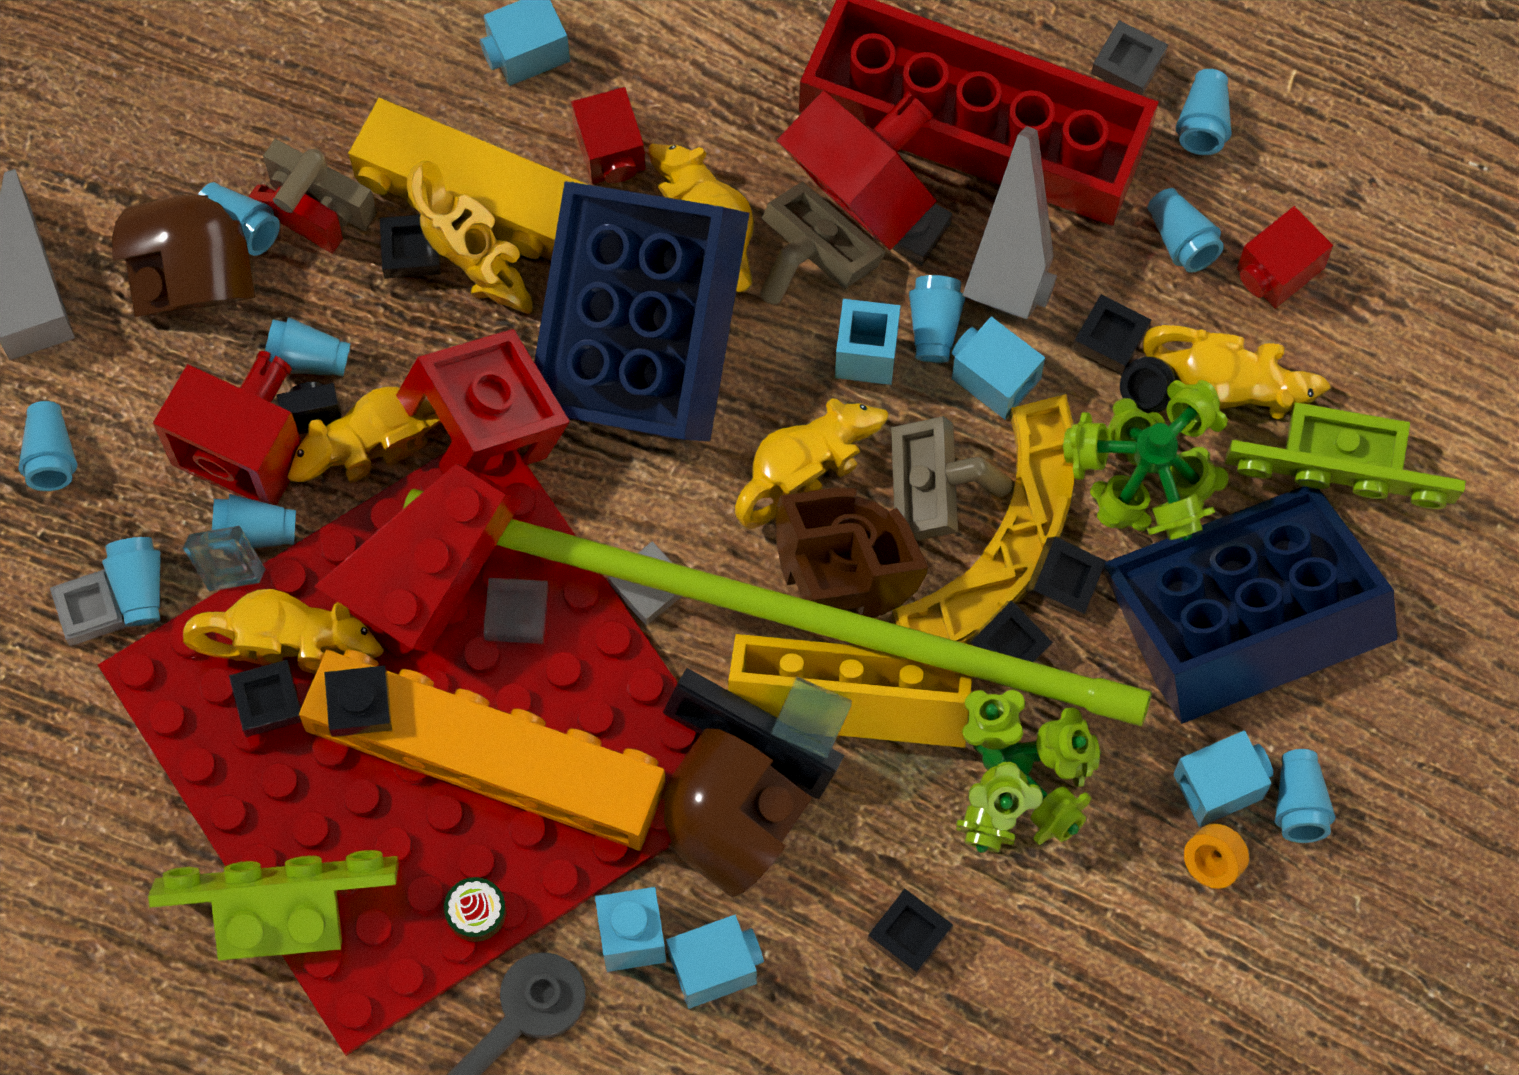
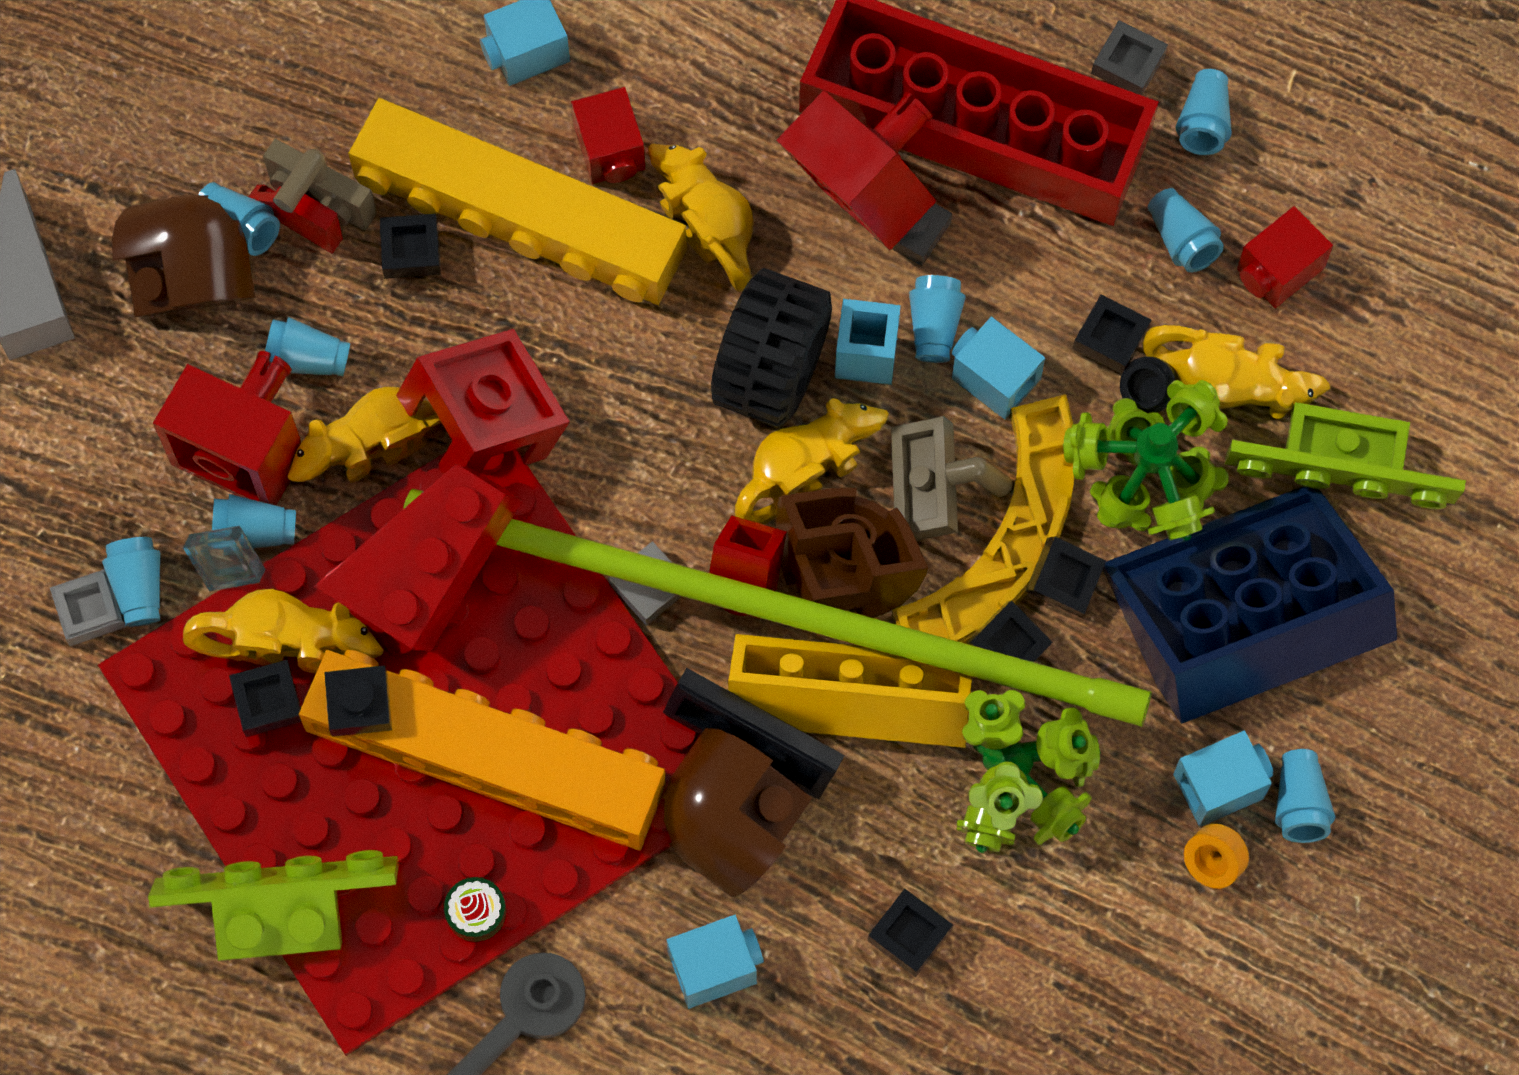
medium azure cone [18,401,77,491] -> none
black plate [276,382,343,435] -> none
yellow animal [407,161,533,314] -> none
clear light blue tile [484,578,549,644] -> none
dark blue slope [534,181,750,442] -> none
medium azure brick [595,887,666,972] -> none
dark tan plate [760,181,886,304] -> none
clear light blue tile [771,676,852,759] -> none
light grey slope [962,126,1057,319] -> none
none -> red brick [707,515,787,619]
none -> black tyre [711,268,832,428]

